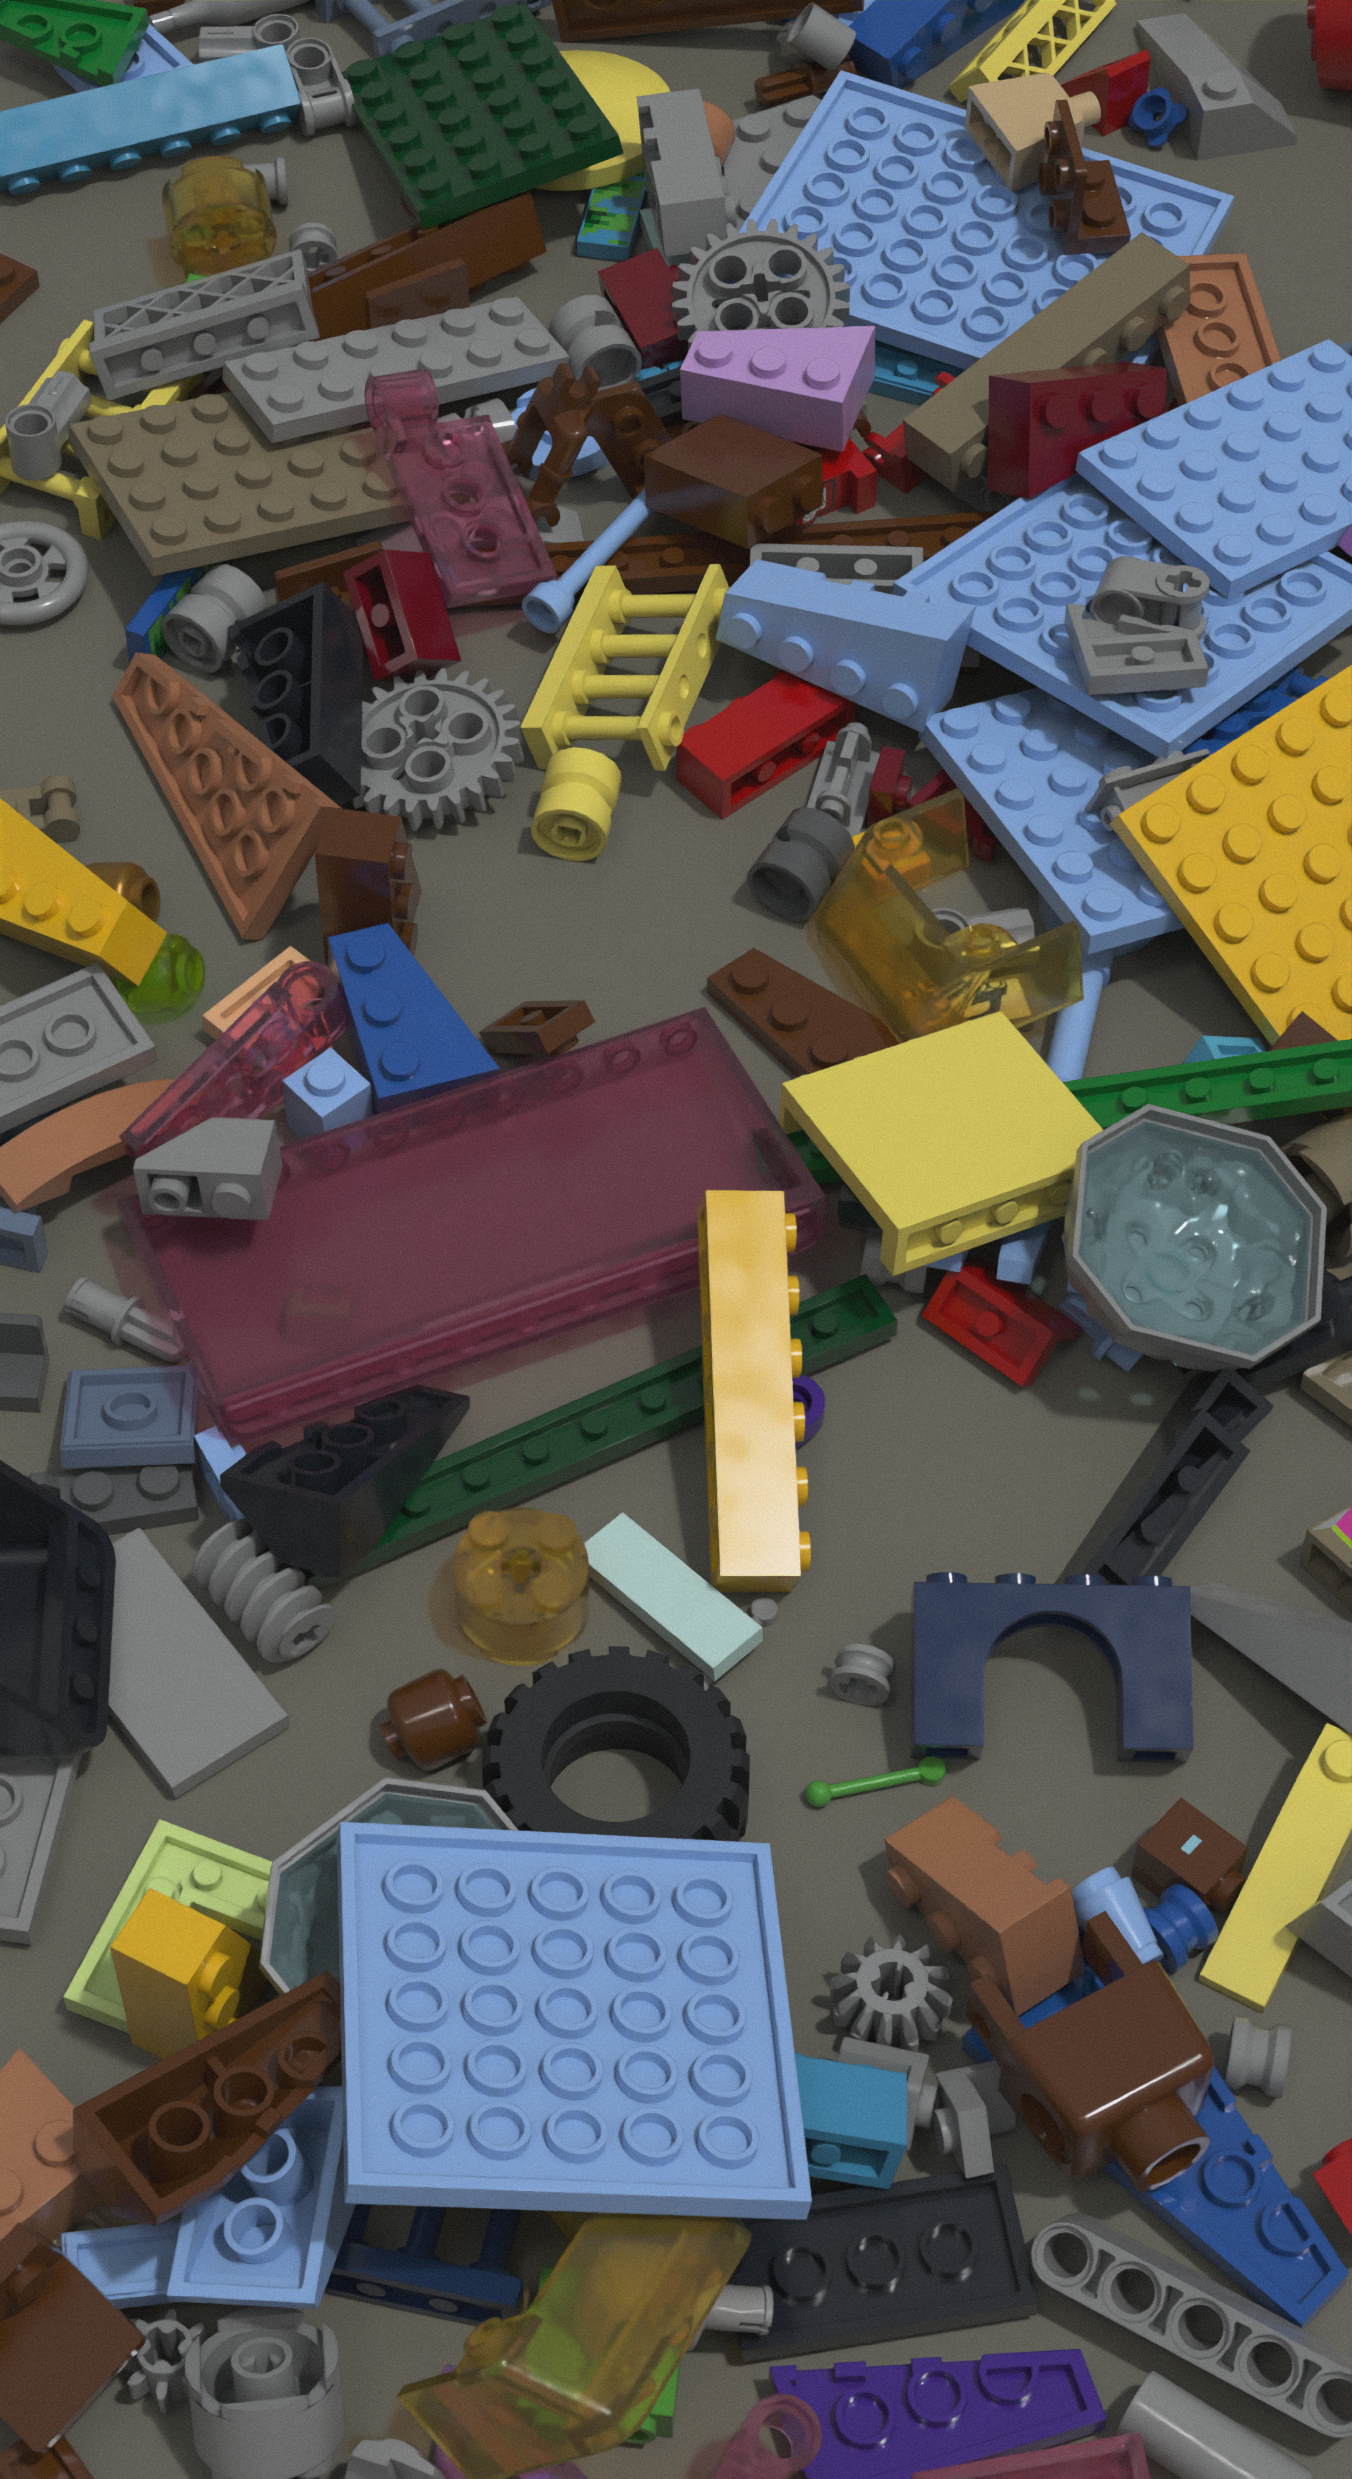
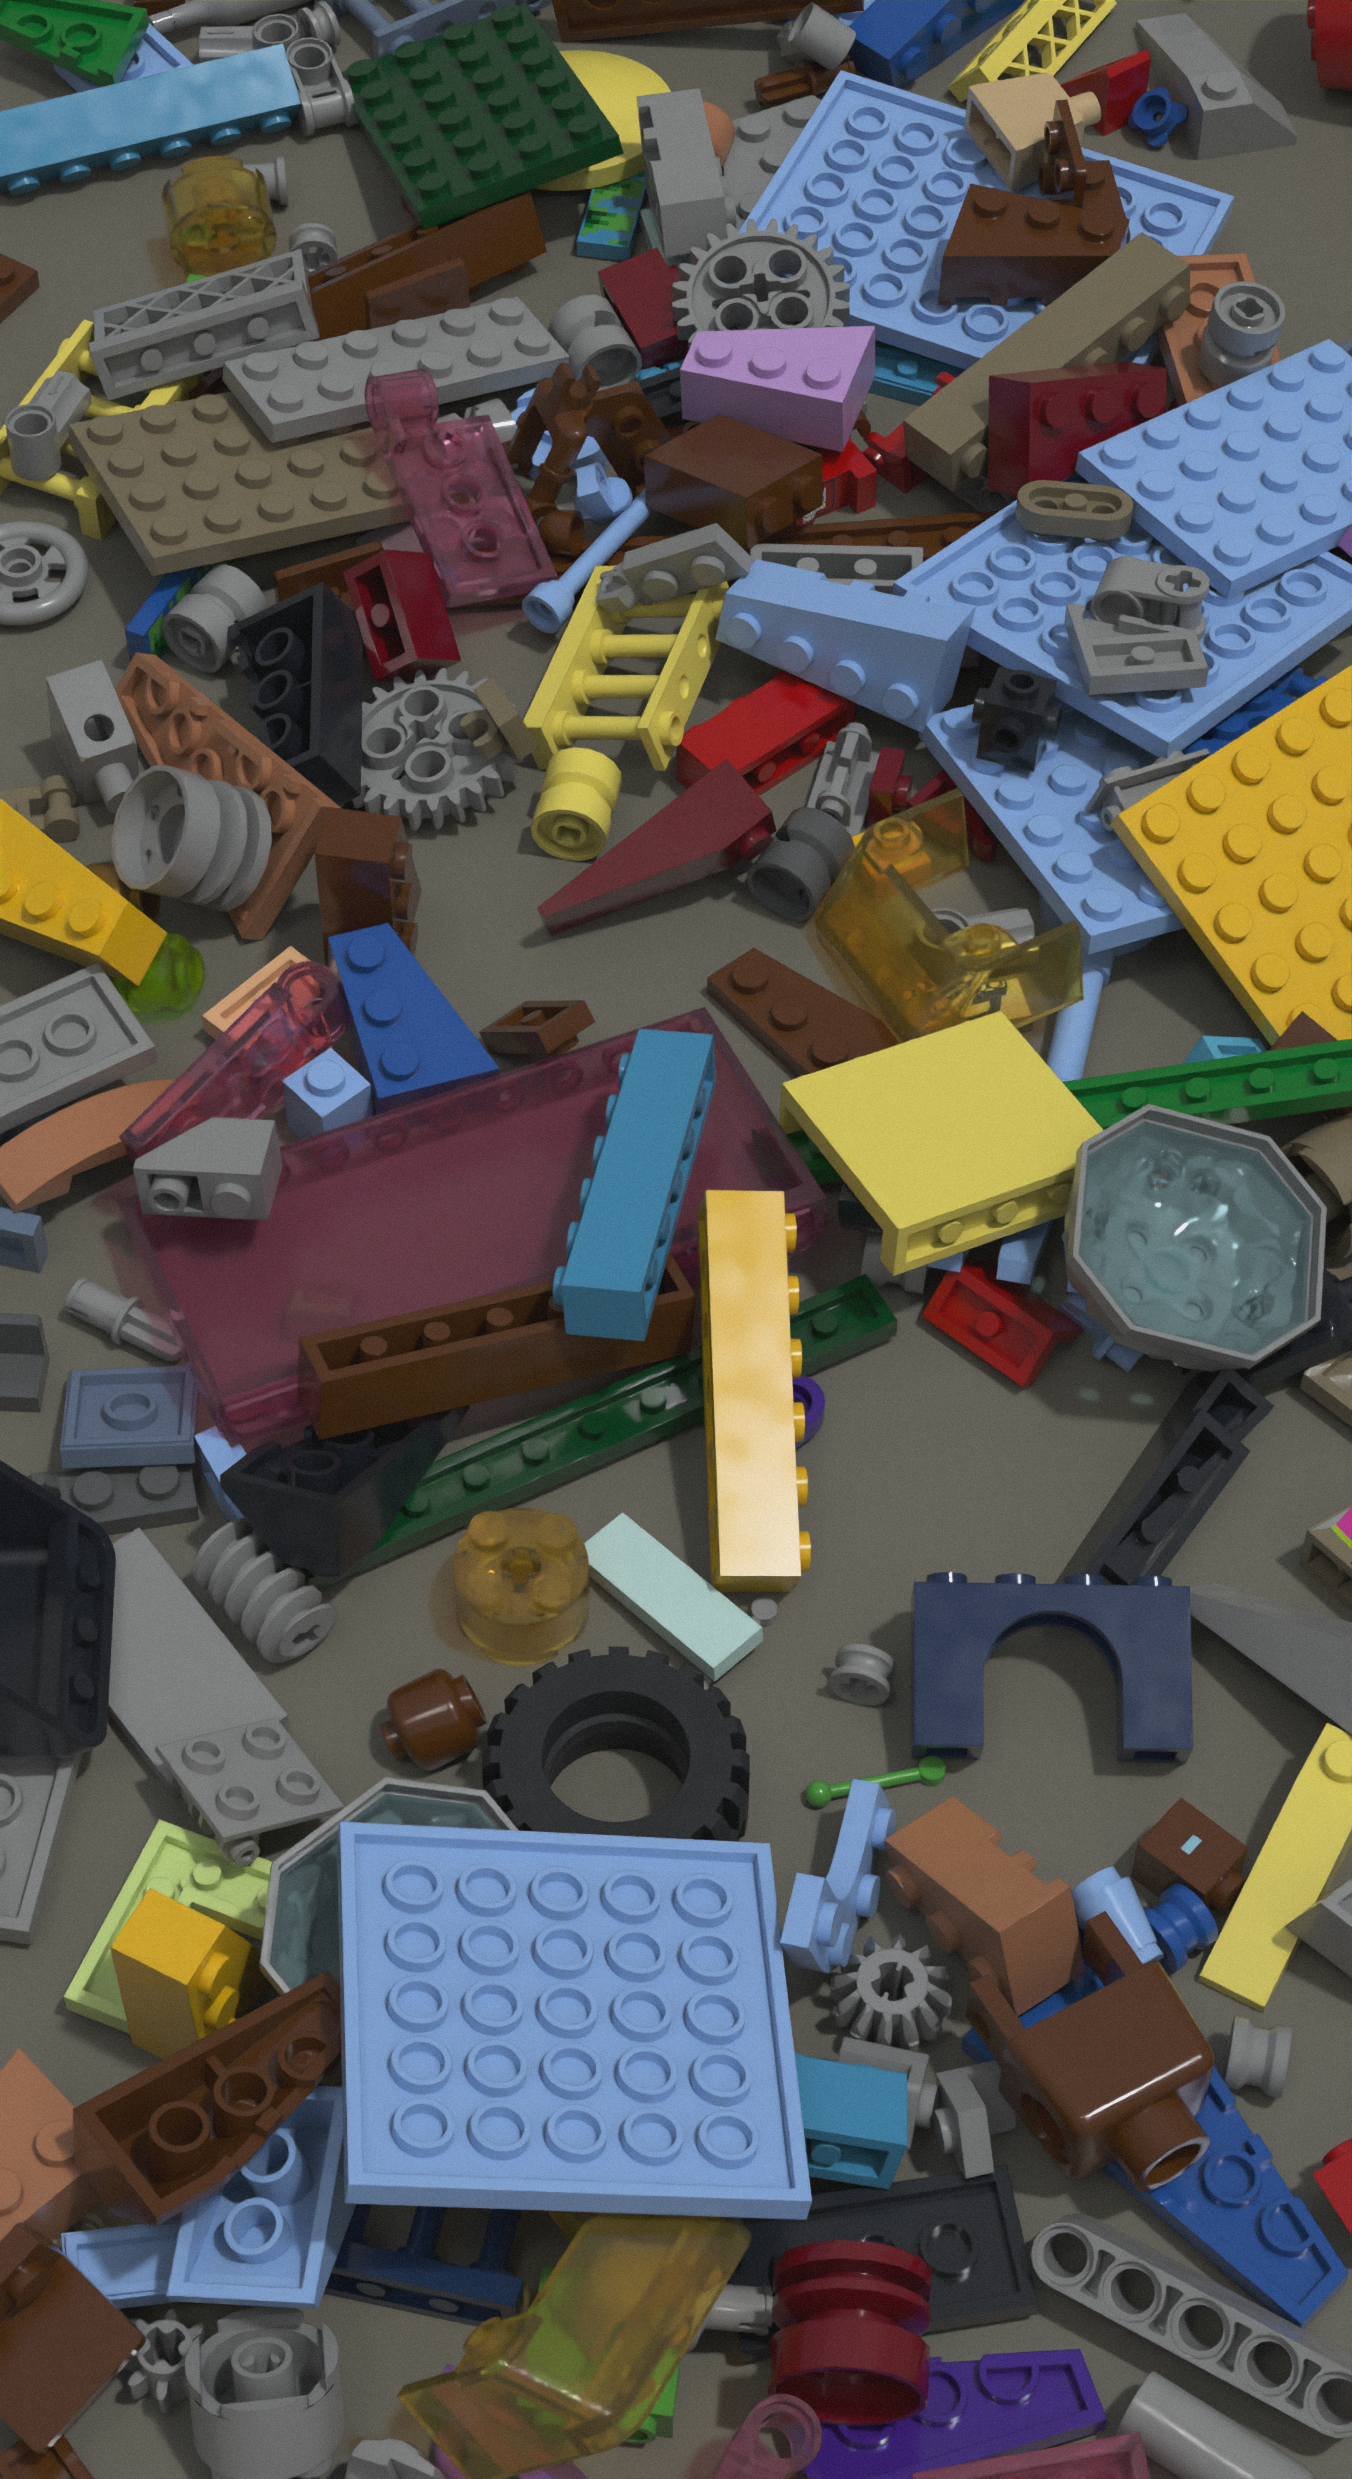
none -> light grey torso [46,659,139,813]
none -> light grey wheel [111,765,272,912]
none -> light grey hinge [155,1717,345,1867]
none -> light grey bush [296,1,341,48]
none -> reddish brown brick [297,1254,696,1440]
none -> dark tan tile [459,677,539,760]
none -> dark red wedge [537,759,777,935]
none -> reddish brown hinge [539,509,584,556]
none -> dark azure brick [553,1029,717,1341]
none -> light blue piece [574,462,633,525]
none -> light grey hinge [596,523,752,614]
none -> dark red wheel [768,2240,932,2426]
none -> light blue plate [780,1779,896,1973]
none -> reddish brown wedge [938,183,1130,305]
none -> black brick [972,667,1063,772]
none -> dark tan plate [1016,480,1133,542]
none -> light grey wheel [1197,281,1286,387]

